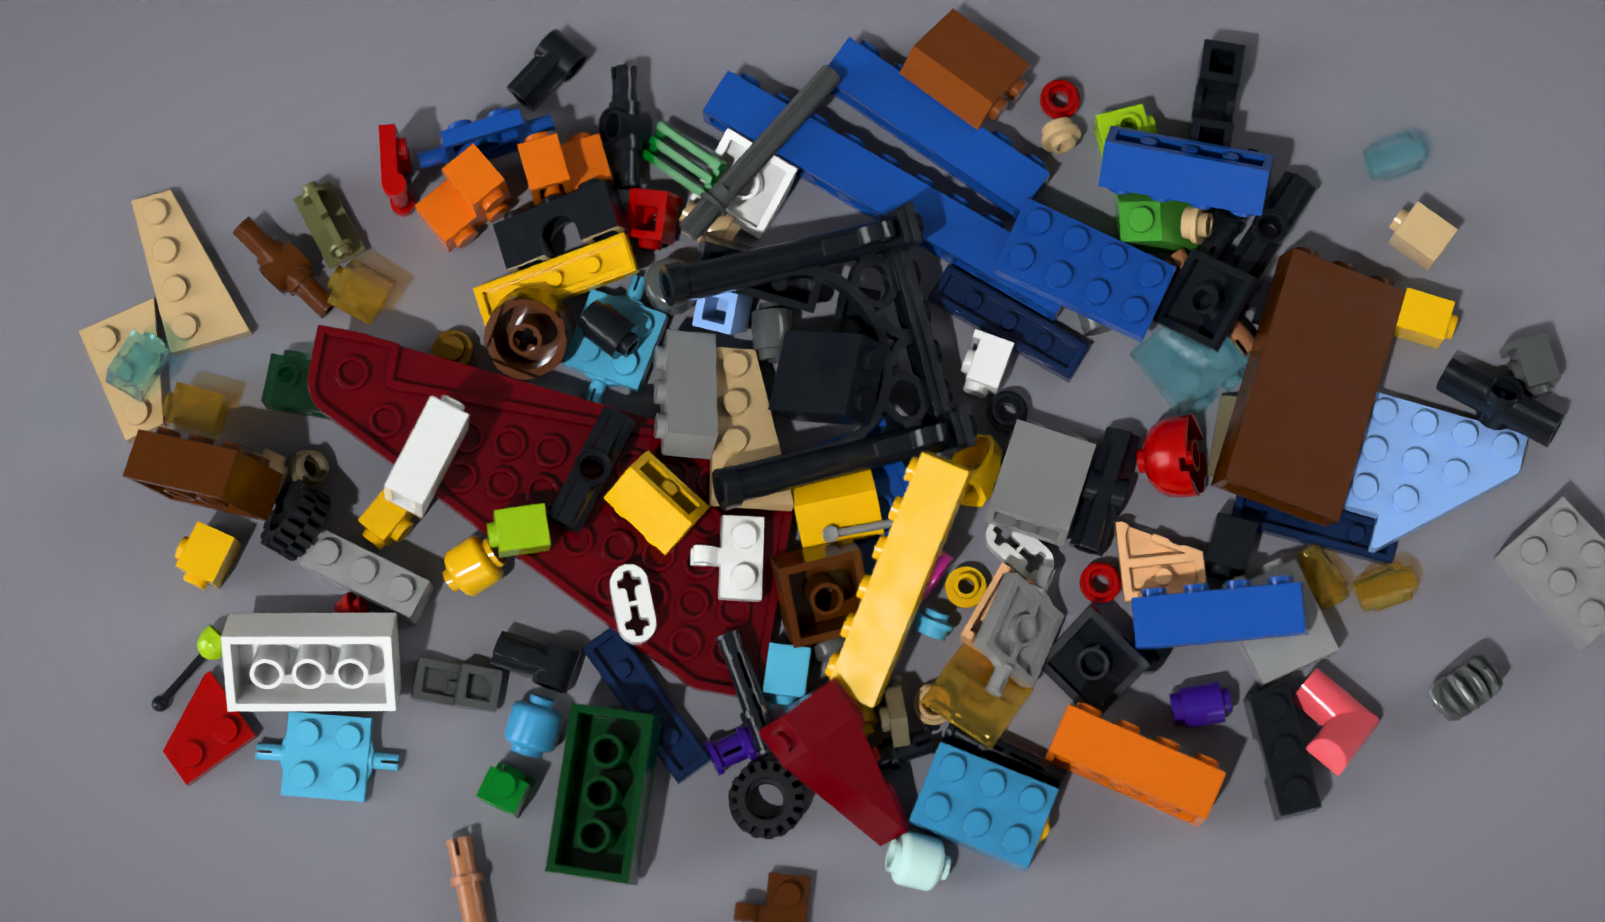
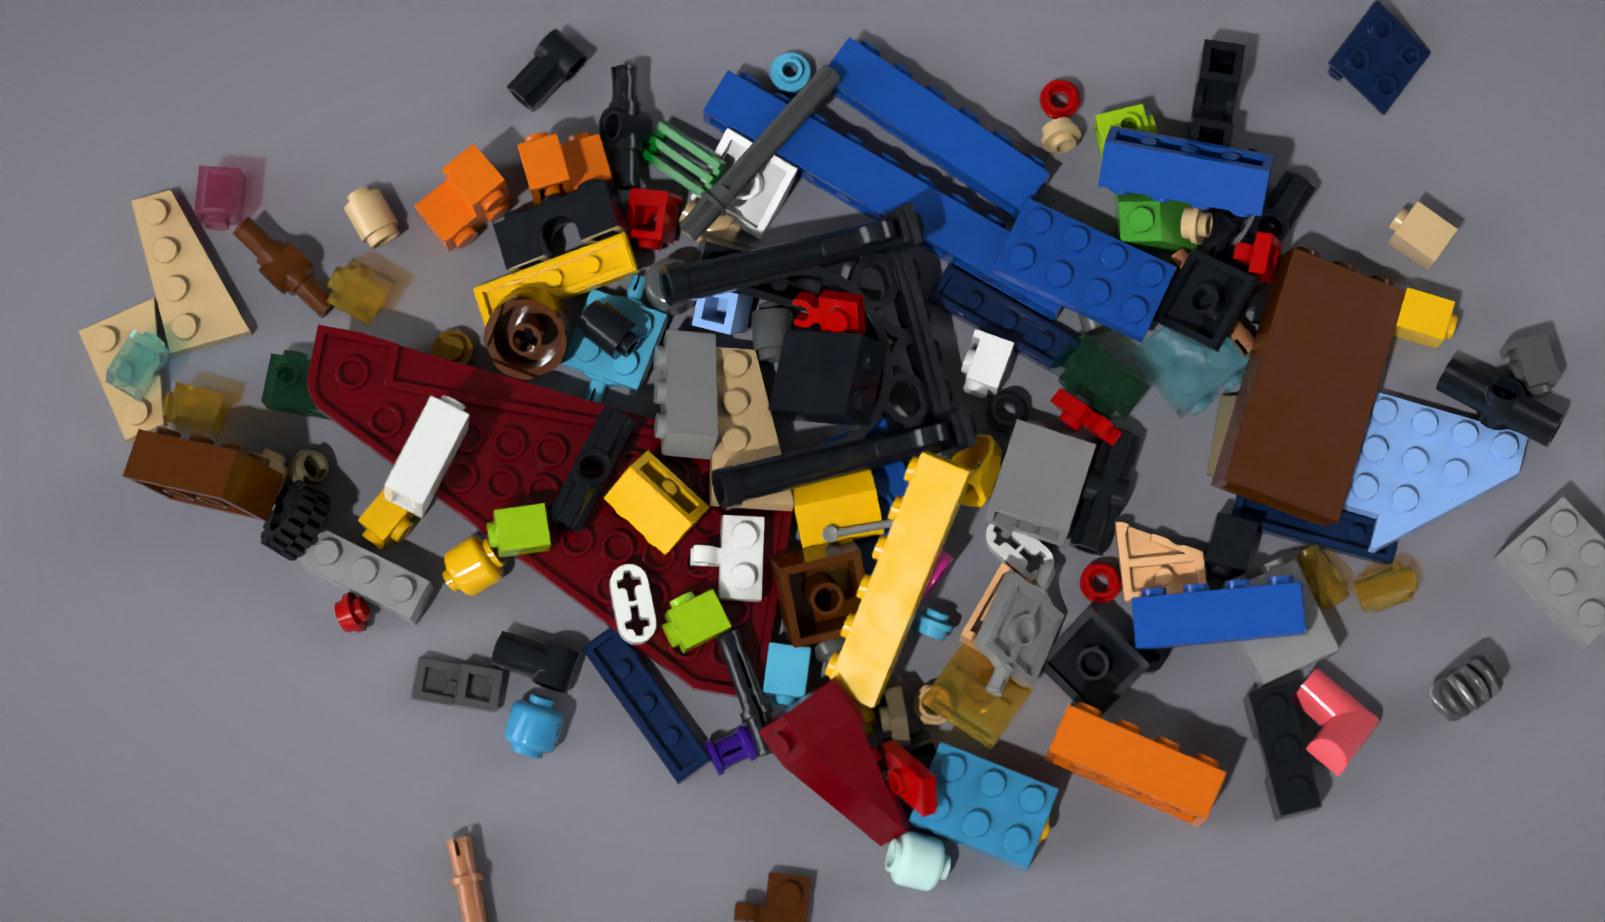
hinge [152,624,223,712] -> none
red wing [163,671,258,786] -> none
yellow brick [175,521,241,590] -> none
white brick [221,613,401,711] -> none
medium azure plate [255,711,400,802] -> none
olive hinge [293,181,366,269] -> none
red plate [379,124,416,217] -> none
blue plate [417,108,555,170] -> none
green brick [476,763,536,819] -> none
dark green brick [545,703,663,885] -> none
black tyre [728,761,804,840] -> none
dark orange brick [899,9,1031,130] -> none
black pin [941,710,1068,789] -> none
yellow plate [945,566,987,608] -> none
red cylinder [1136,414,1207,498] -> none
dark purple brick [1169,681,1233,729] -> none
clear light blue brick [1363,131,1427,182] -> none
none -> clear pink brick [194,166,247,231]
none -> tan brick [344,186,400,250]
none -> lime brick [662,589,732,654]
none -> medium azure plate [770,53,811,93]
none -> red plate [792,290,866,334]
none -> red plate [880,740,937,817]
none -> clear green brick [1049,334,1150,420]
none -> red plate [1050,388,1122,446]
none -> red tile [1233,232,1282,284]
none -> dark blue hinge [1327,0,1431,115]

